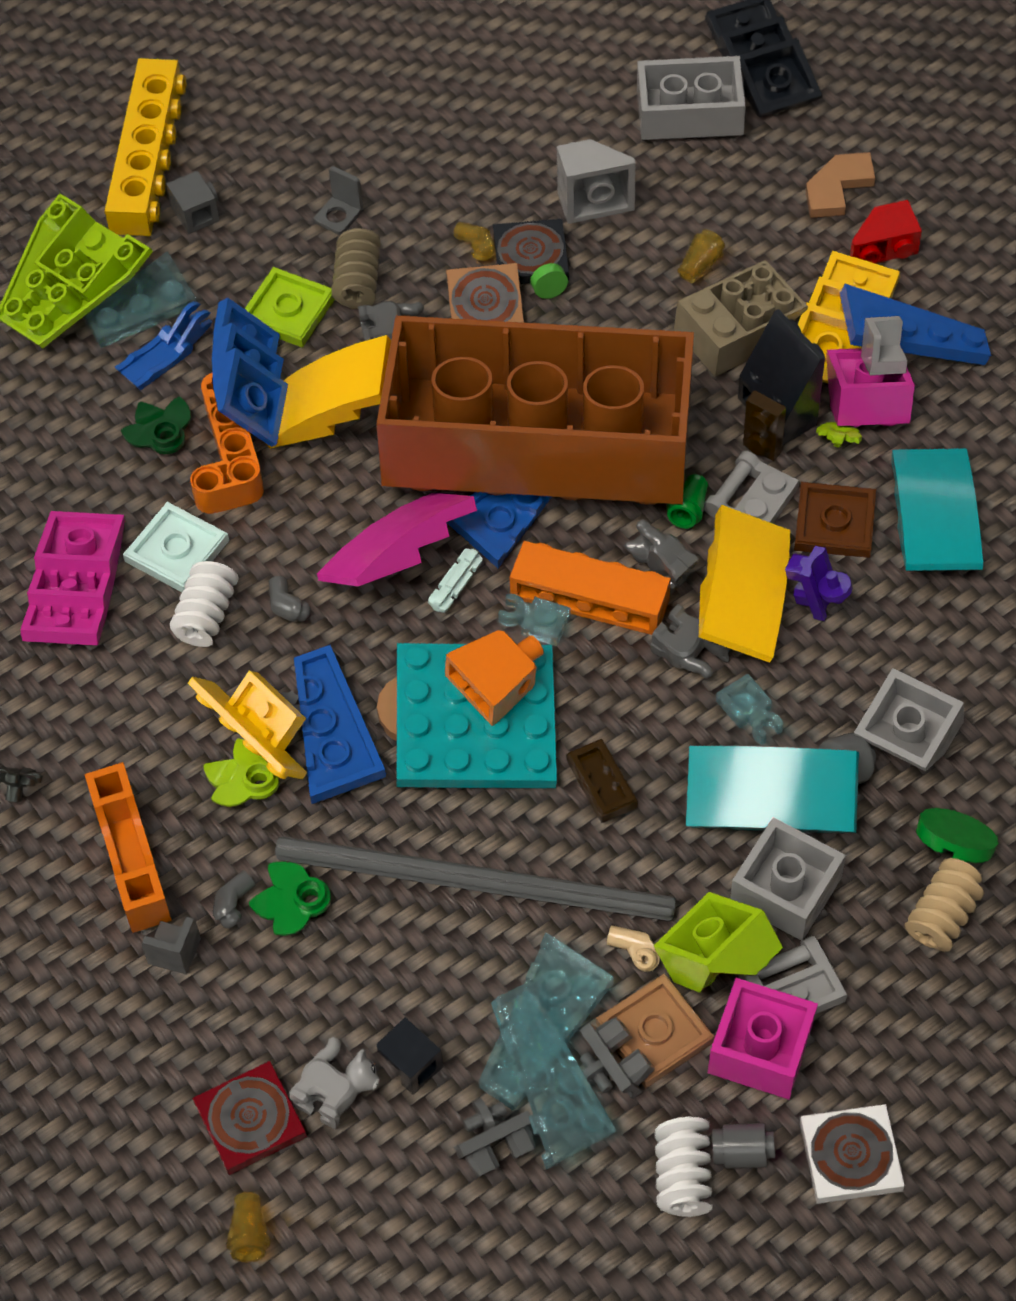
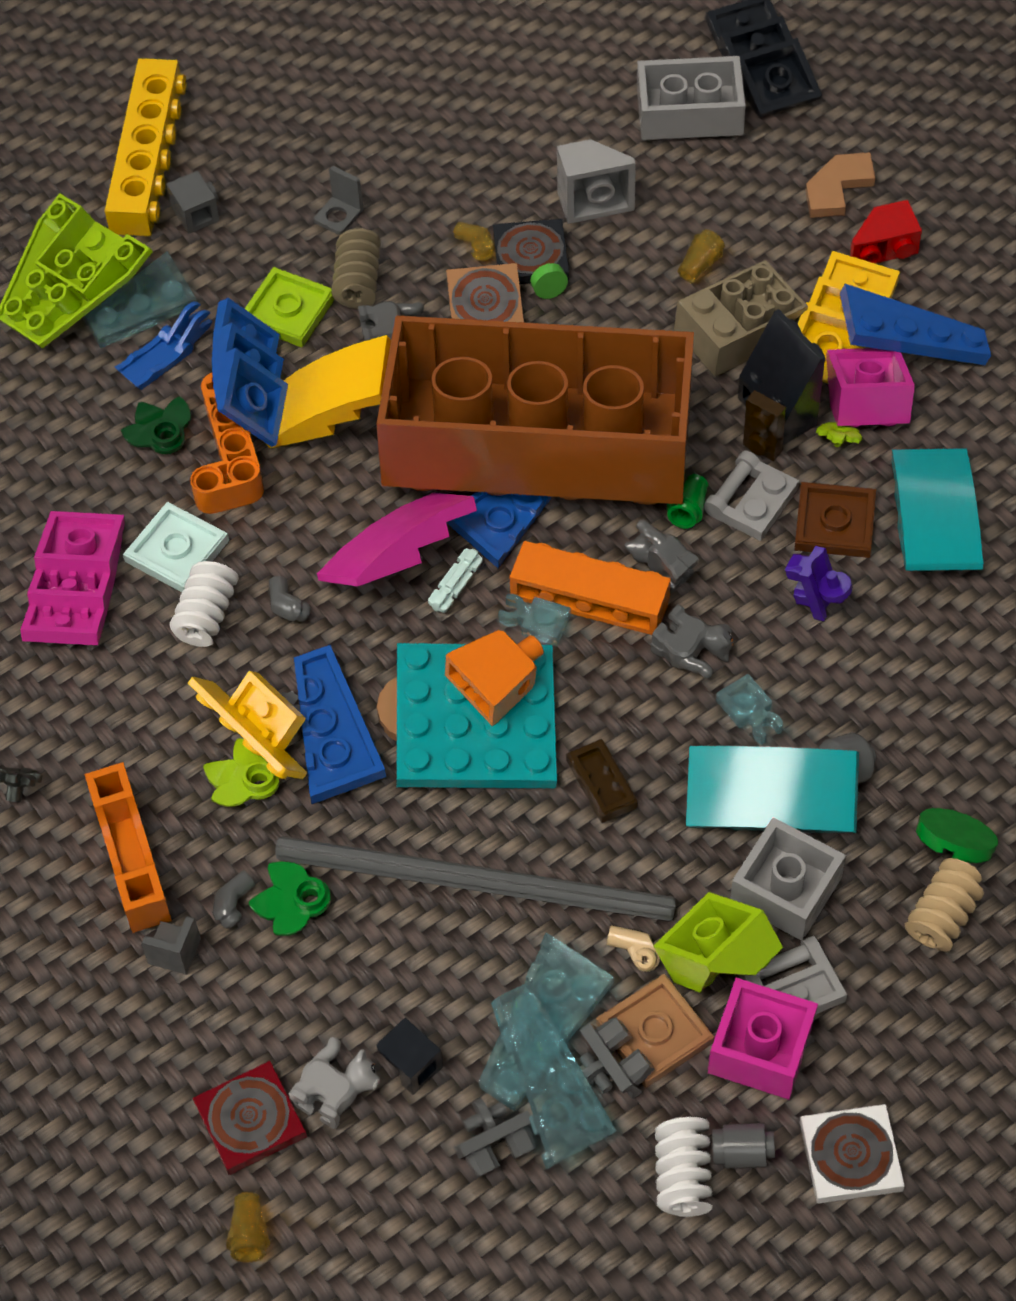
yellow slope [698,505,790,663] -> none
light grey slope [854,668,964,771] -> none
light grey panel [861,316,908,375] -> none

